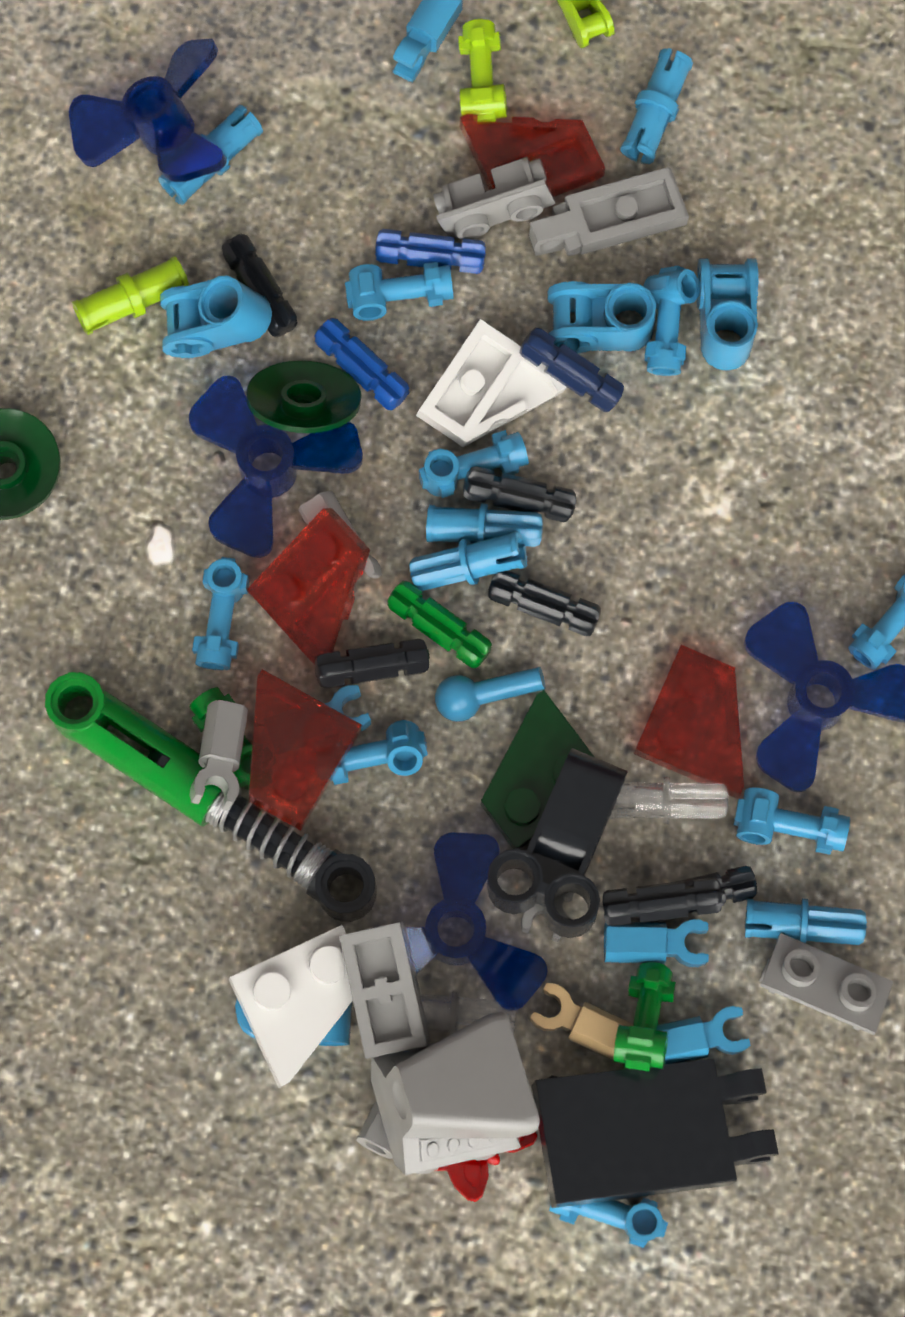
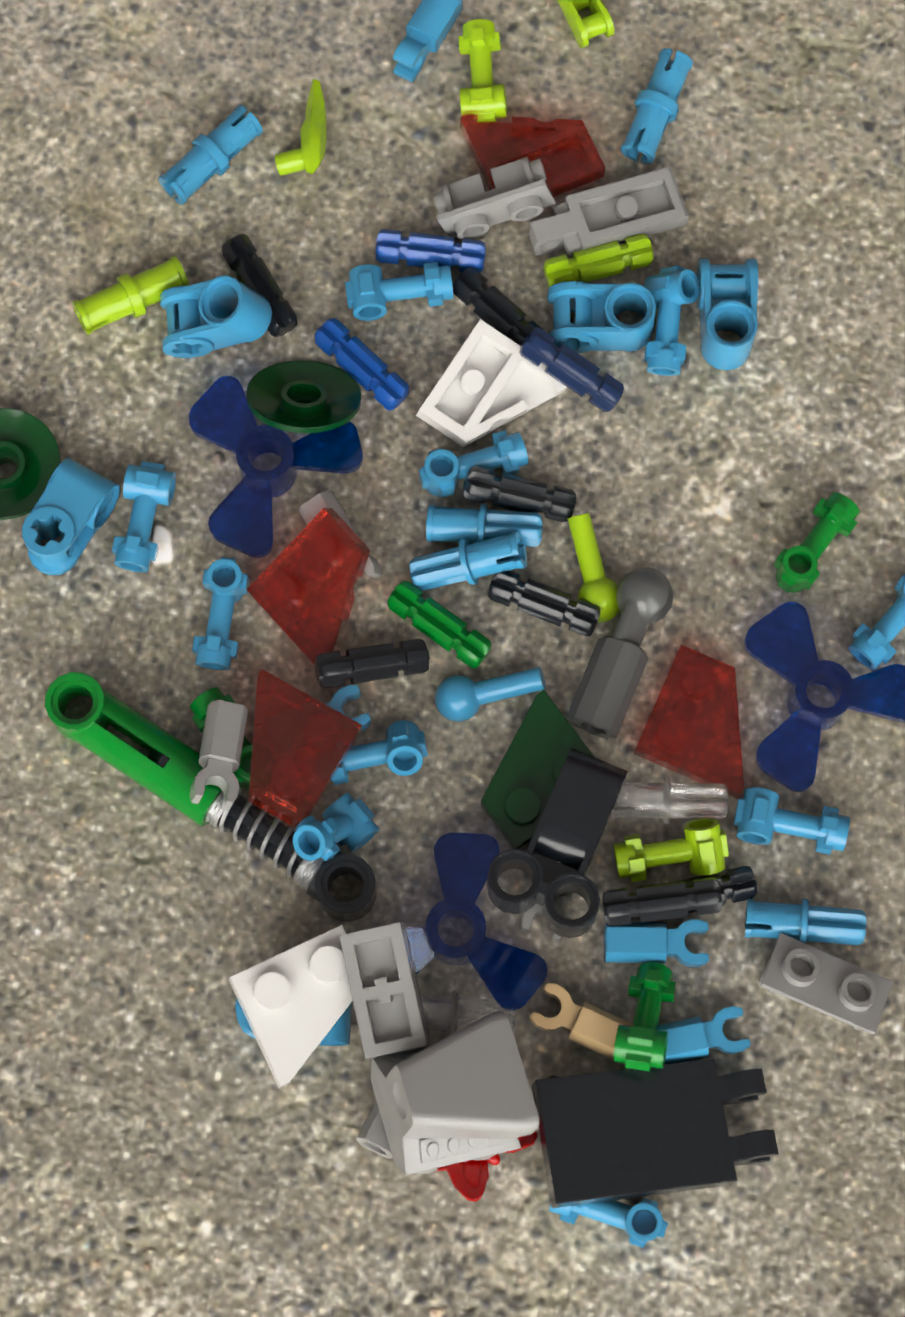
clear blue piece [69,39,227,182] -> none
none -> dark azure piece [22,458,120,576]
none -> dark azure bar [112,461,176,573]
none -> lime bar [275,79,326,176]
none -> dark azure bar [293,793,380,861]
none -> black axle [453,267,543,346]
none -> lime axle [543,233,654,287]
none -> dark grey piece [566,567,673,739]
none -> lime bar [567,513,620,623]
none -> lime bar [613,818,729,882]
none -> green bar [773,492,860,593]

